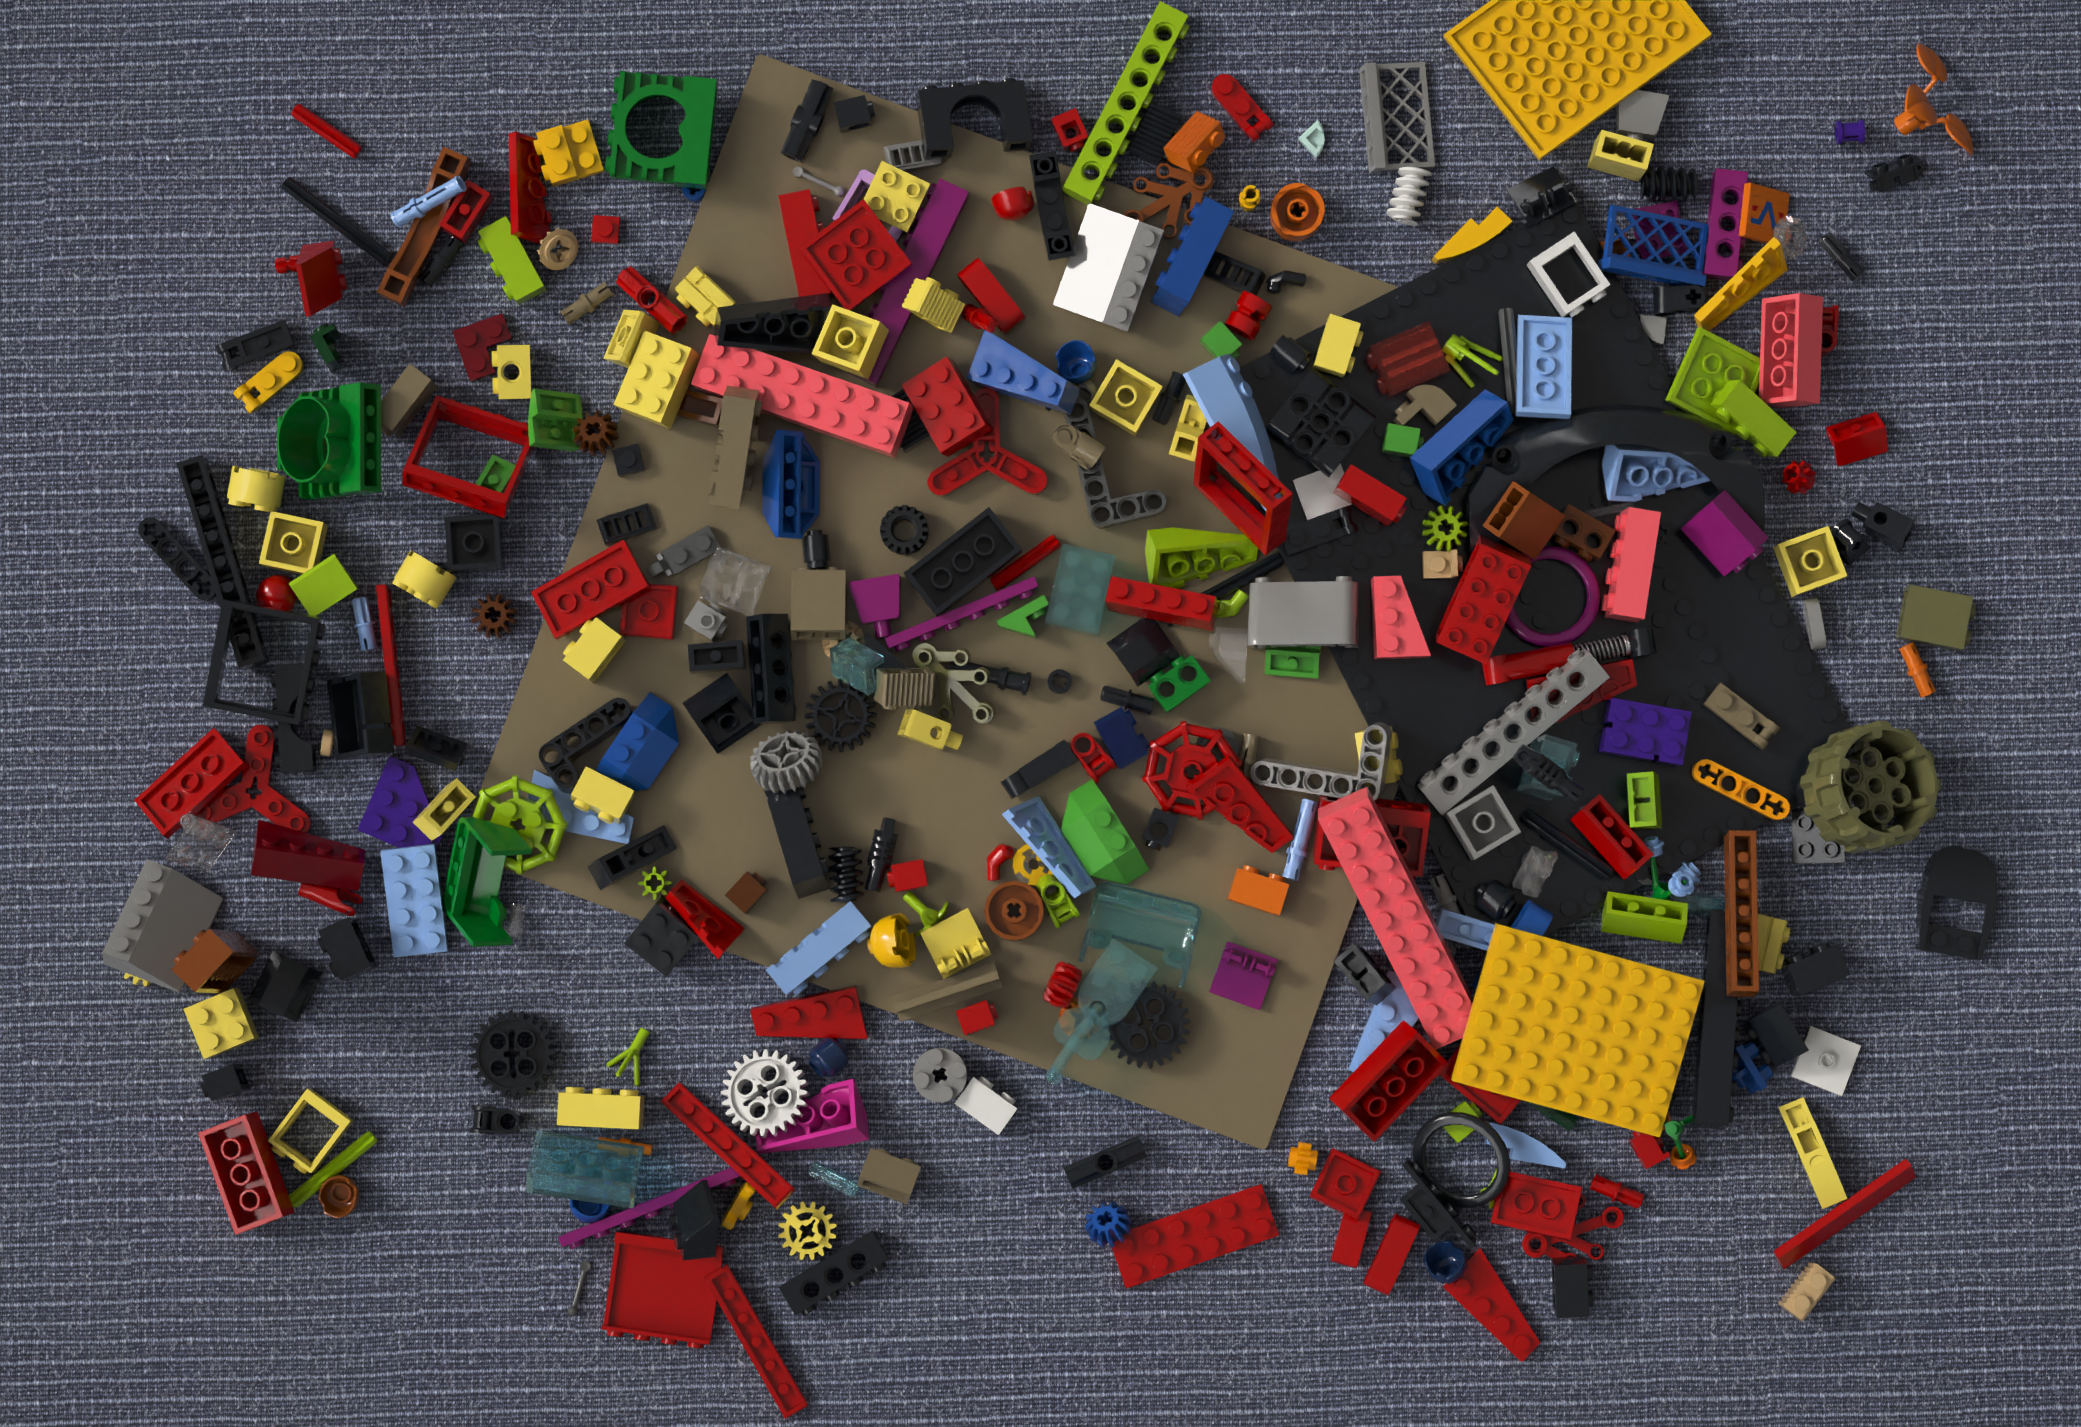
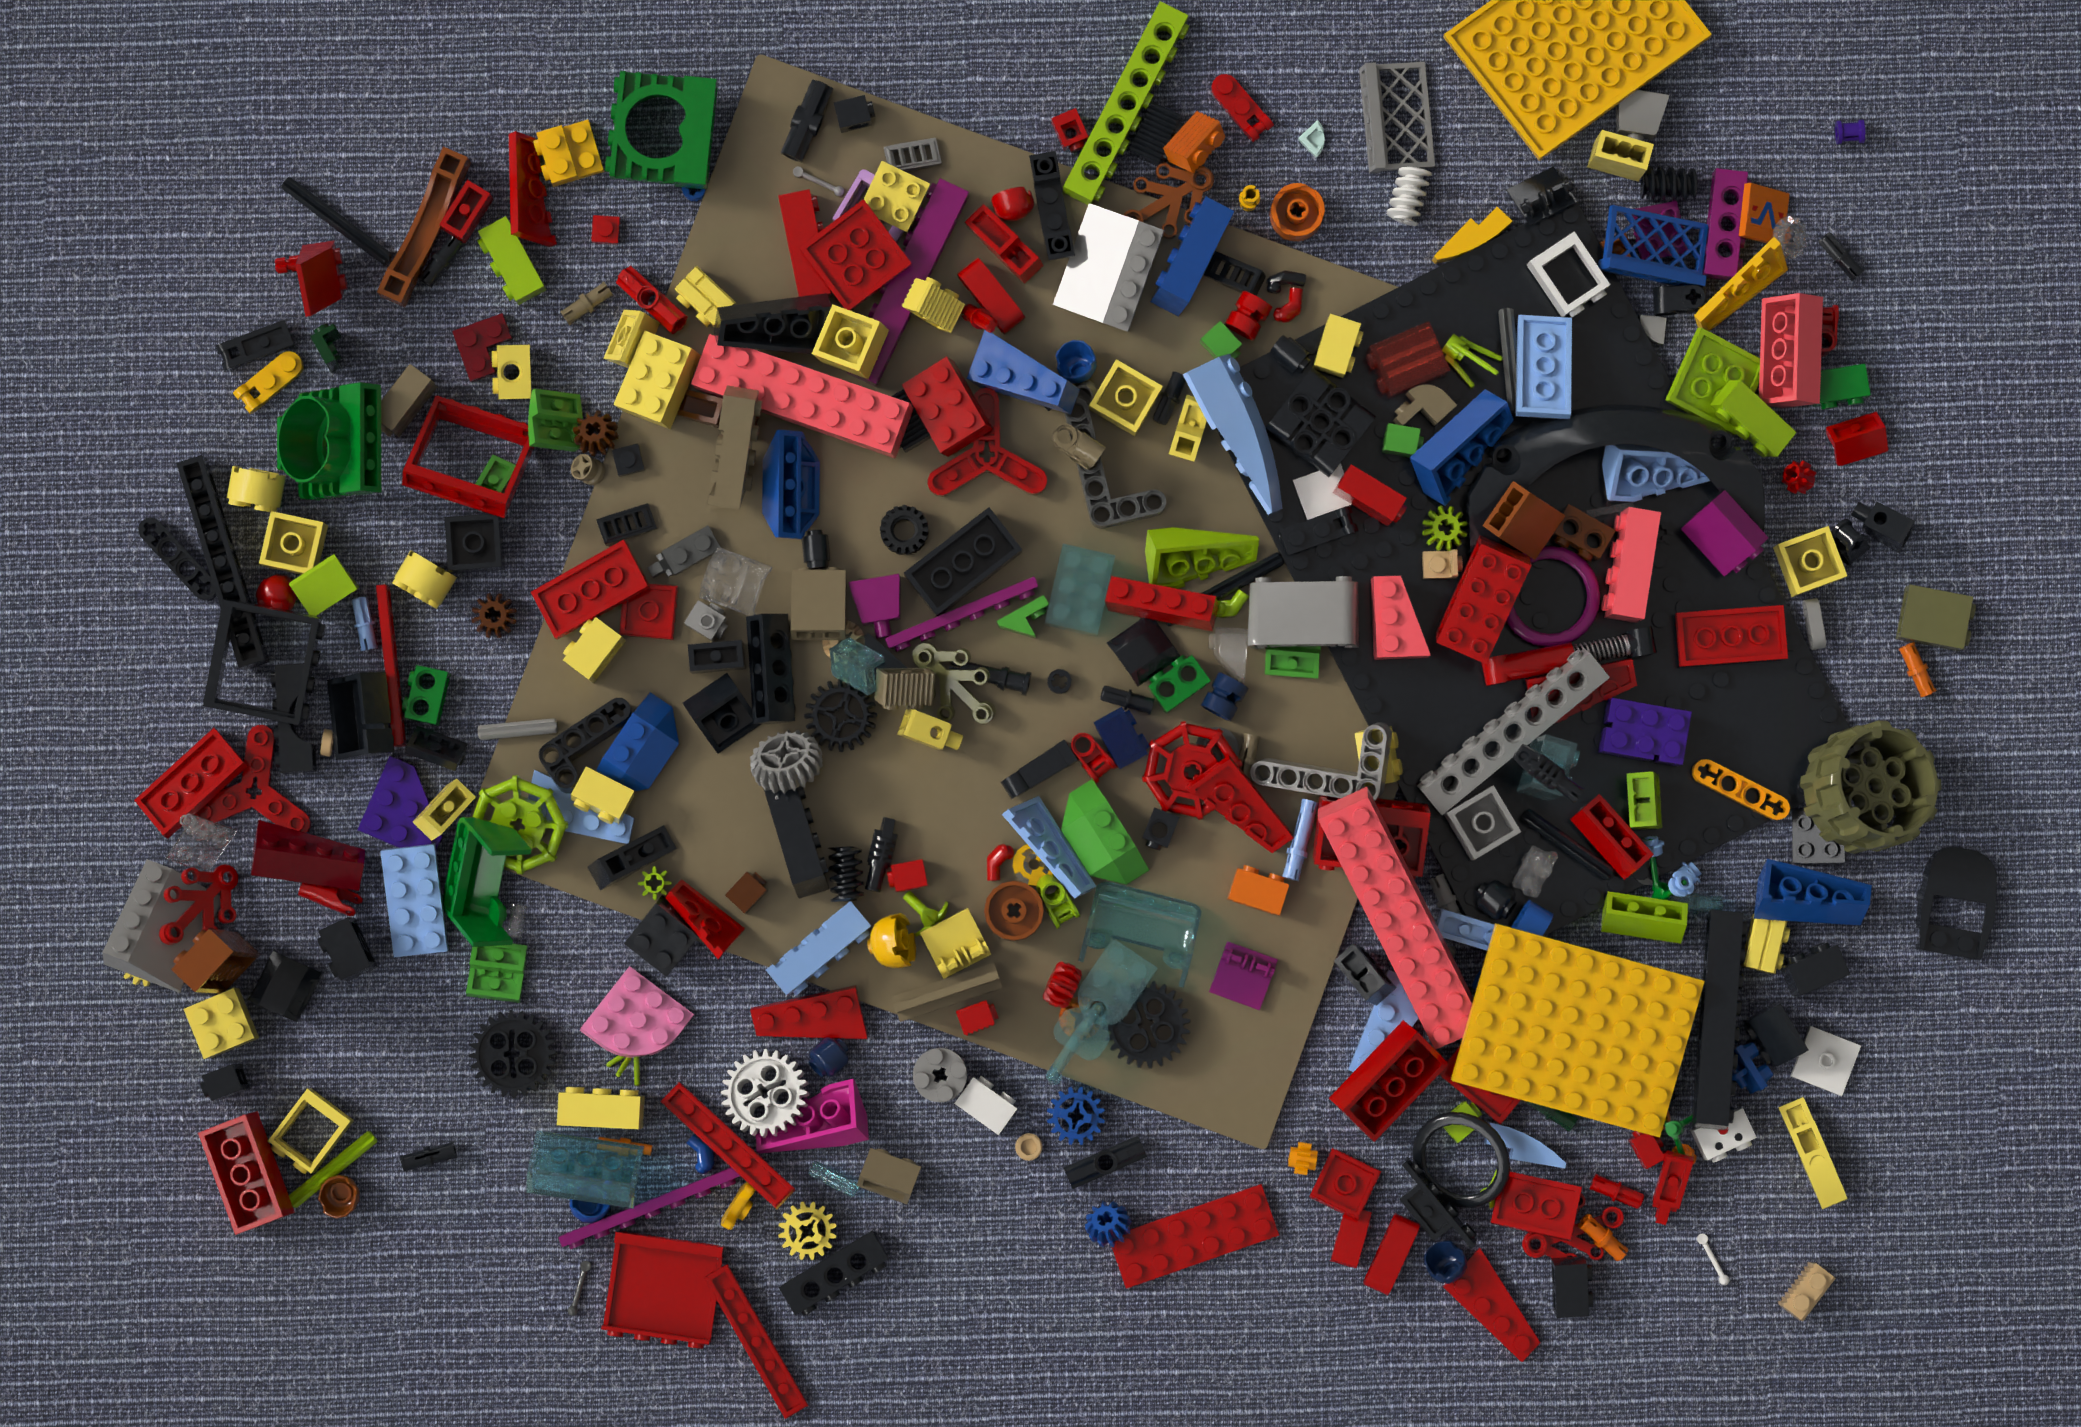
red axle [291,104,362,158] -> none
light blue pin [391,176,466,228] -> none
black piece [470,1105,524,1134] -> none
tan gear [537,228,578,270] -> none
black slope [668,1180,719,1261] -> none
black arch [916,78,1033,159] -> none
red axle [990,535,1061,590] -> none
red window [1193,421,1293,555] -> none
dark tan plate [1703,683,1780,750] -> none
dark orange brick [1724,830,1759,997] -> none
red tile [1774,1159,1916,1270] -> none
black hinge [1864,154,1923,193] -> none
orange plant [1894,43,1973,156] -> none
none -> red plant [159,864,238,945]
none -> black pin [400,1141,457,1172]
none -> green brick [402,665,451,726]
none -> bright green slope [466,944,528,1003]
none -> light grey axle [478,718,558,740]
none -> dark tan wheel [571,454,605,486]
none -> bright pink plate [580,966,694,1058]
none -> blue arm [686,1134,714,1174]
none -> red slope [964,204,1044,284]
none -> tan tile [1015,1133,1042,1161]
none -> blue gear [1047,1087,1105,1145]
none -> dark blue wheel [1201,672,1249,722]
none -> red arm [1273,288,1303,323]
none -> orange pin [1578,1214,1628,1261]
none -> red hinge [1652,1150,1694,1225]
none -> red plate [1675,605,1788,667]
none -> white brick [1690,1108,1757,1163]
none -> white hinge [1697,1234,1730,1285]
none -> blue wedge [1754,859,1872,925]
none -> green brick [1813,364,1871,410]

